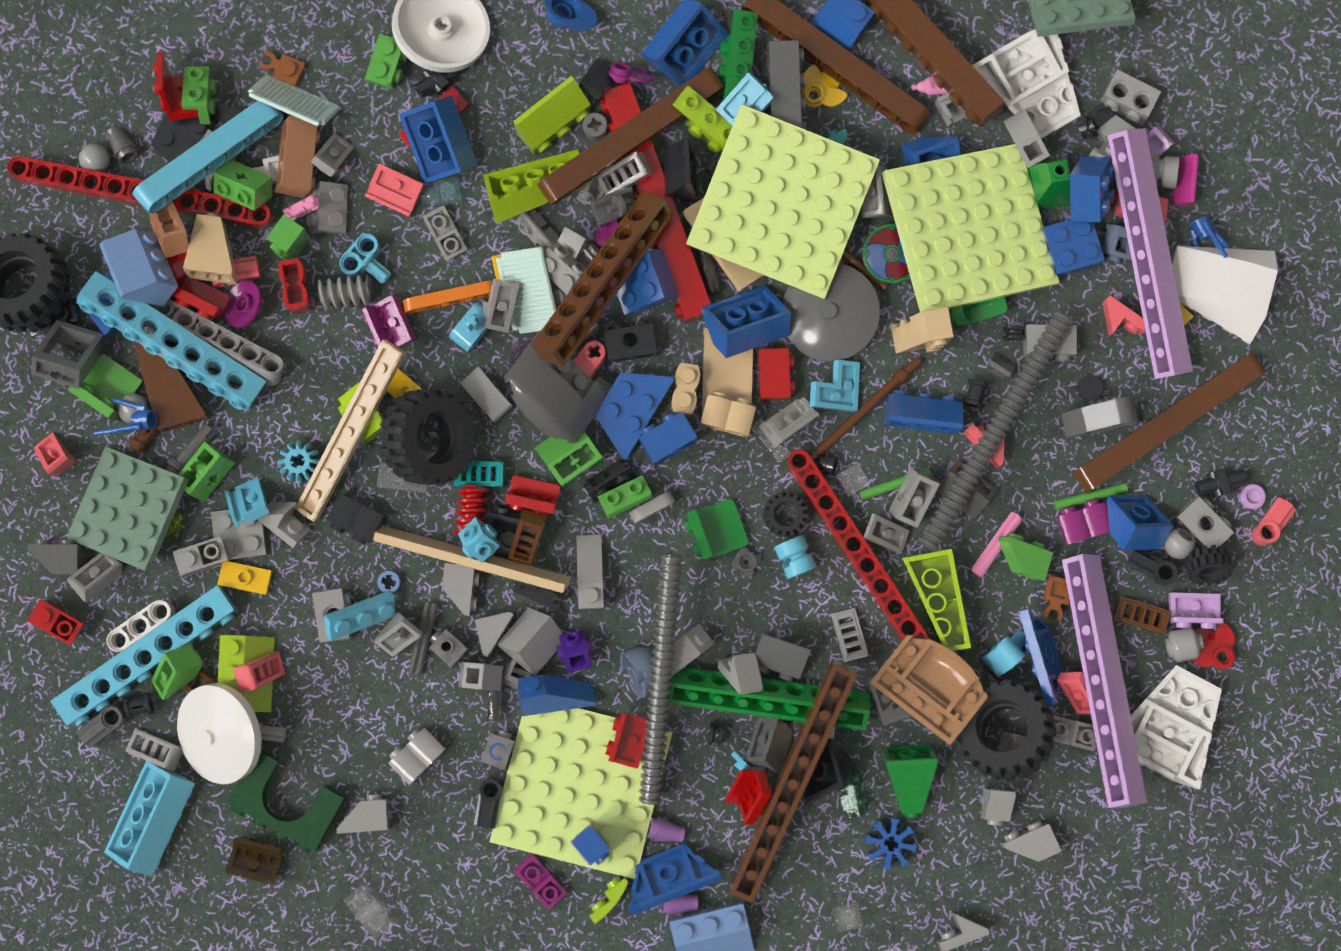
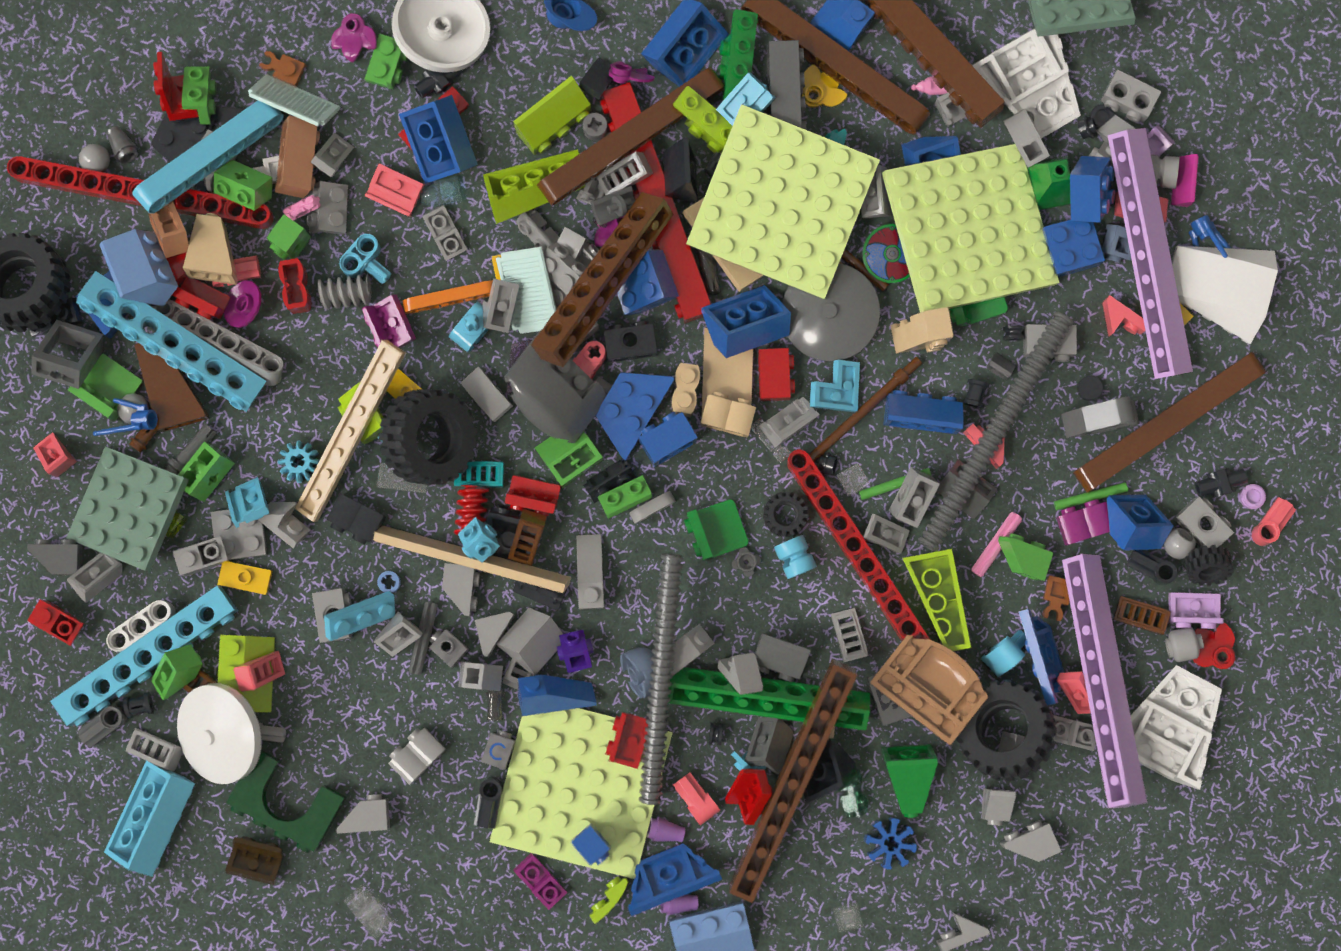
none -> magenta plate [331,13,377,62]
none -> coral piece [673,772,721,826]

